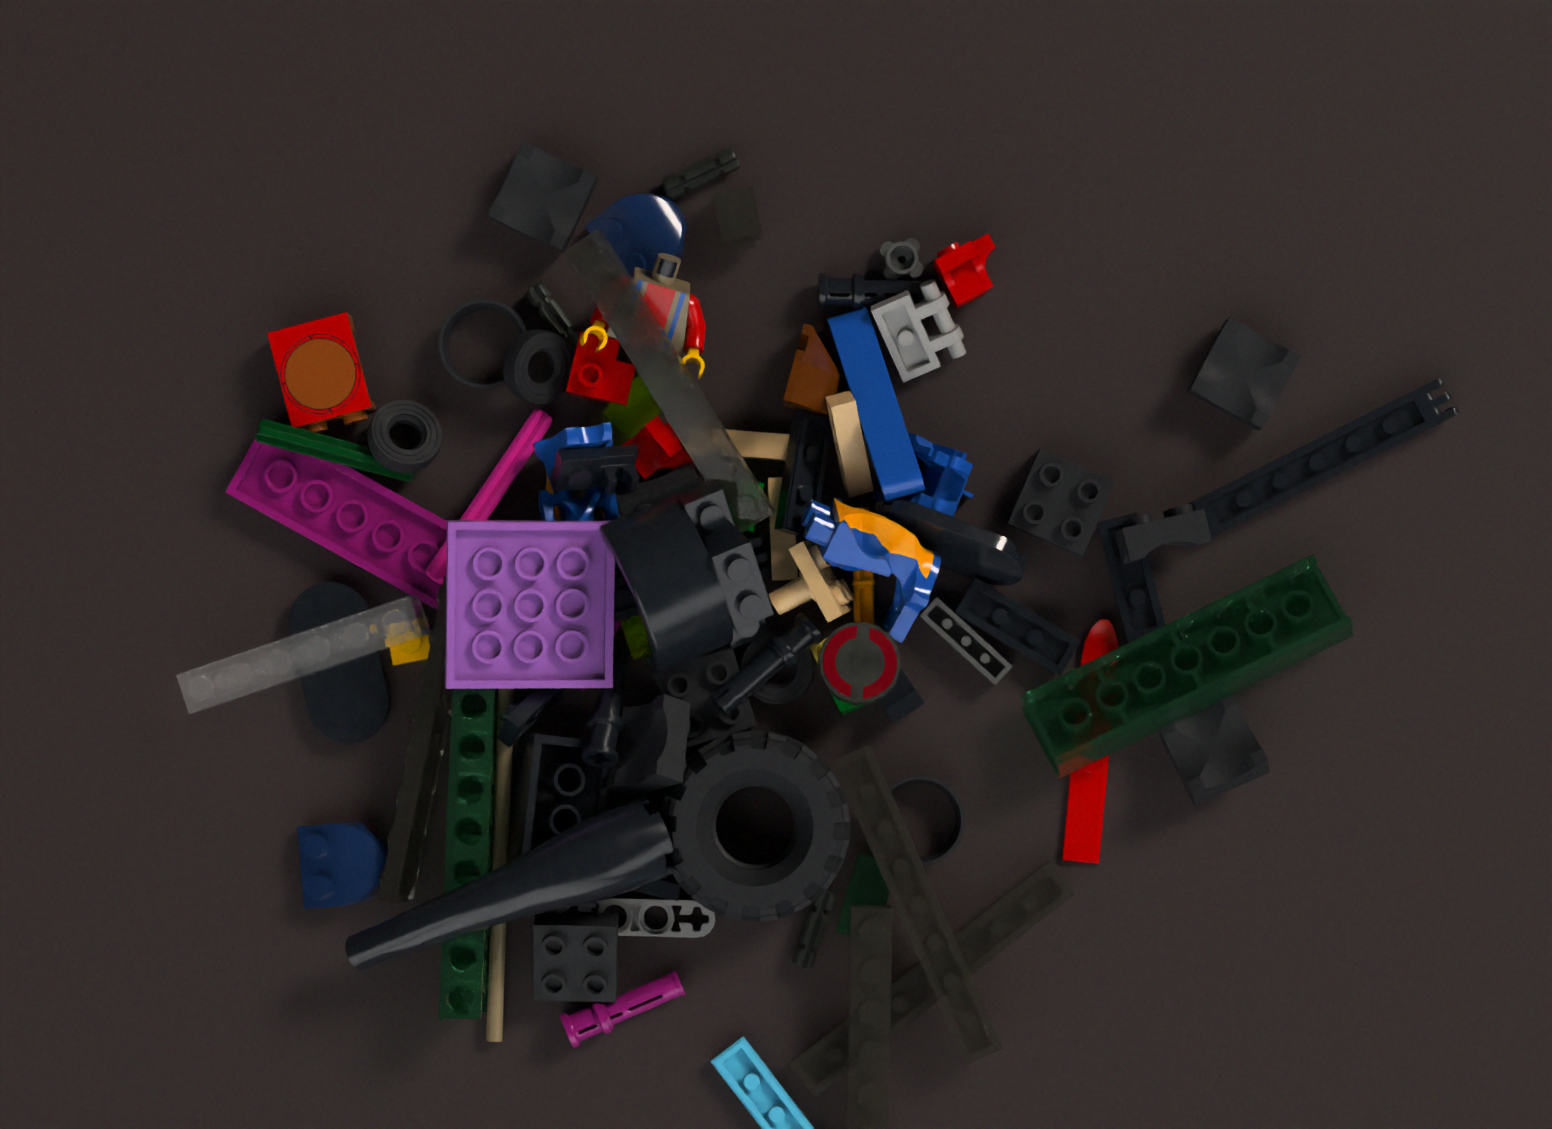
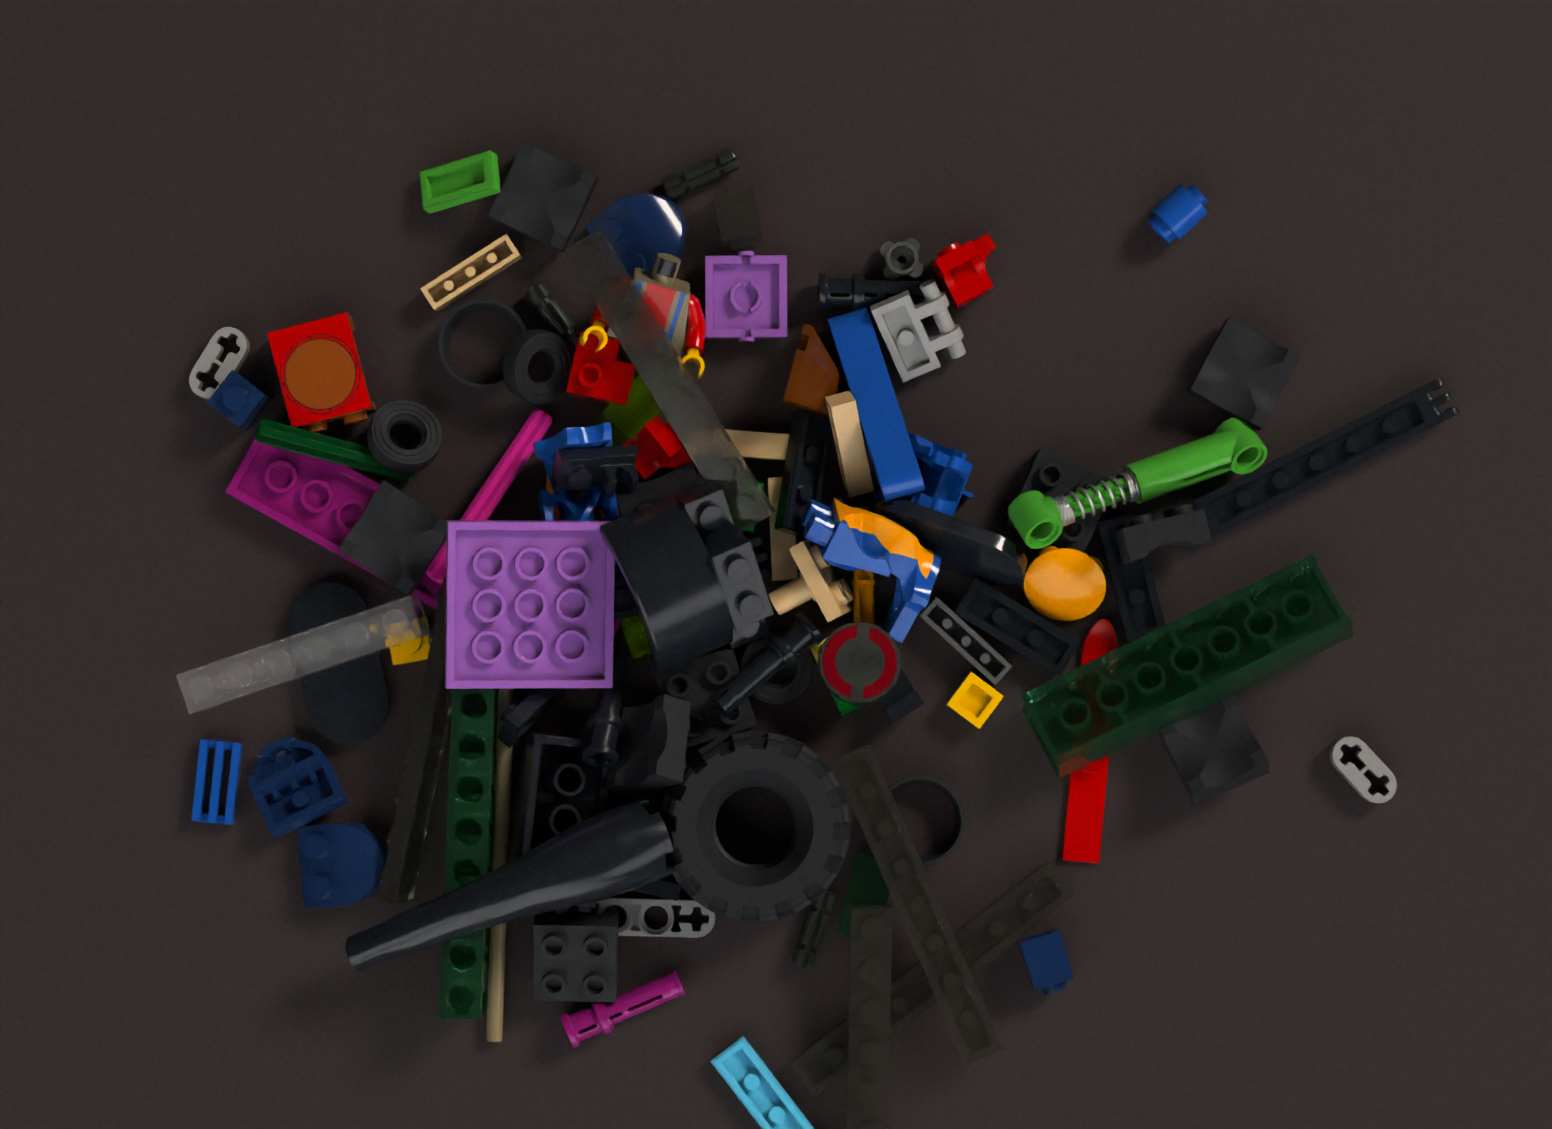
none -> light grey beam [189,327,250,400]
none -> blue tile [191,739,243,825]
none -> dark blue brick [207,370,272,431]
none -> dark blue slope [248,737,349,839]
none -> black brick [338,480,447,596]
none -> bright green tile [420,150,501,214]
none -> tan piece [420,234,522,313]
none -> medium lavender plate [705,251,787,342]
none -> yellow plate [946,672,1004,729]
none -> bright green piece [1007,417,1268,549]
none -> dark blue brick [1017,928,1074,995]
none -> light orange dish [1024,546,1106,621]
none -> blue brick [1147,184,1208,244]
none -> light grey beam [1329,736,1397,803]

